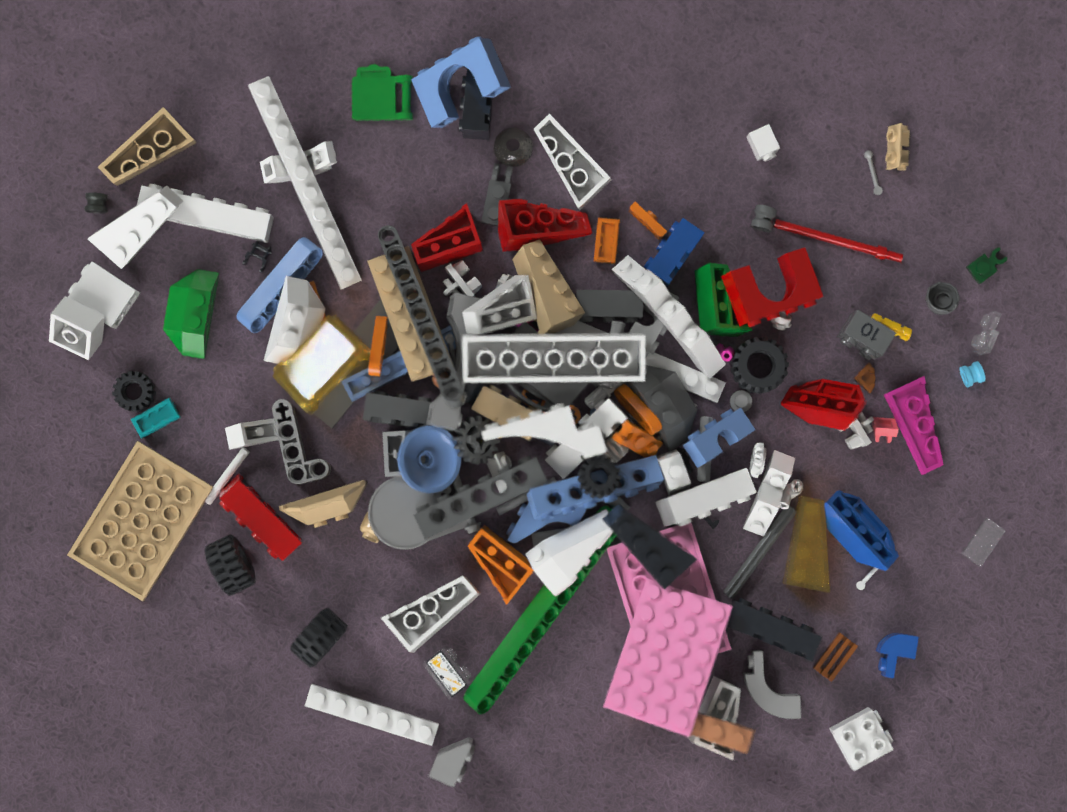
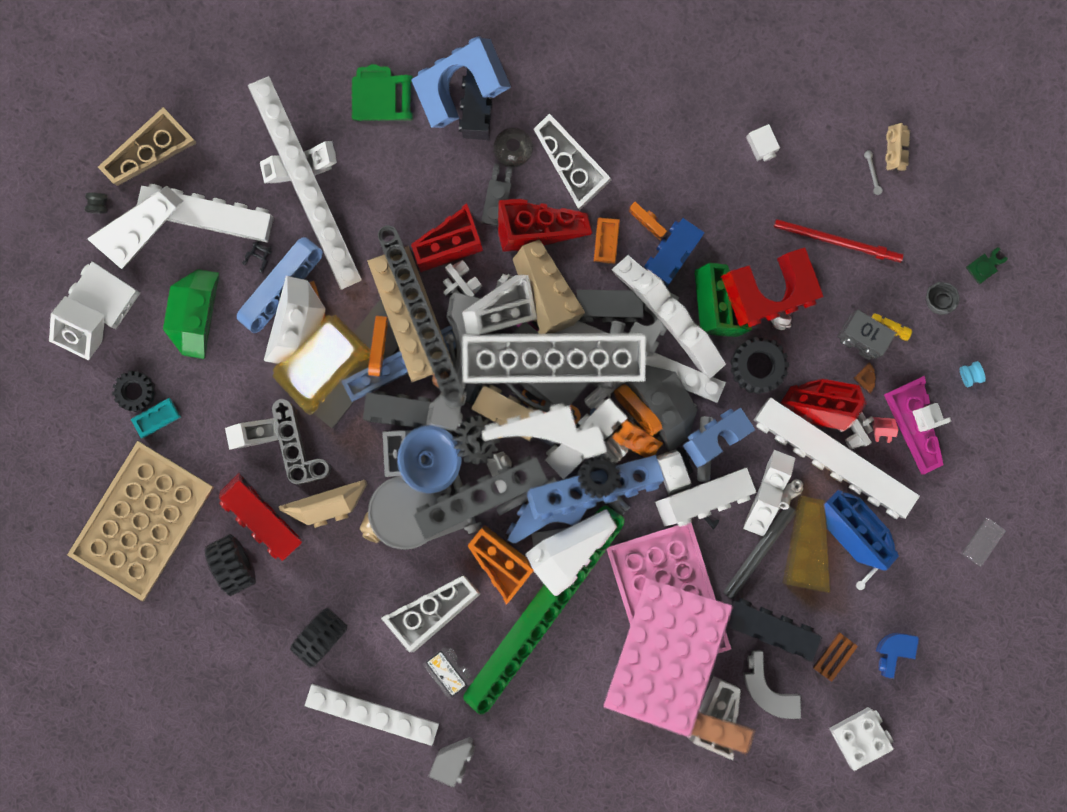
white bar [205,447,250,505] -> none
black wedge [602,504,698,589] -> none
dark pink arm [716,343,735,361] -> none
light grey plate [730,390,752,412] -> none
white gear [749,443,766,478] -> none
dark grey wheel [750,205,777,232] -> none
clear plate [971,311,1002,356] -> none
none -> white brick [753,397,920,519]
none -> white panel [912,403,951,432]

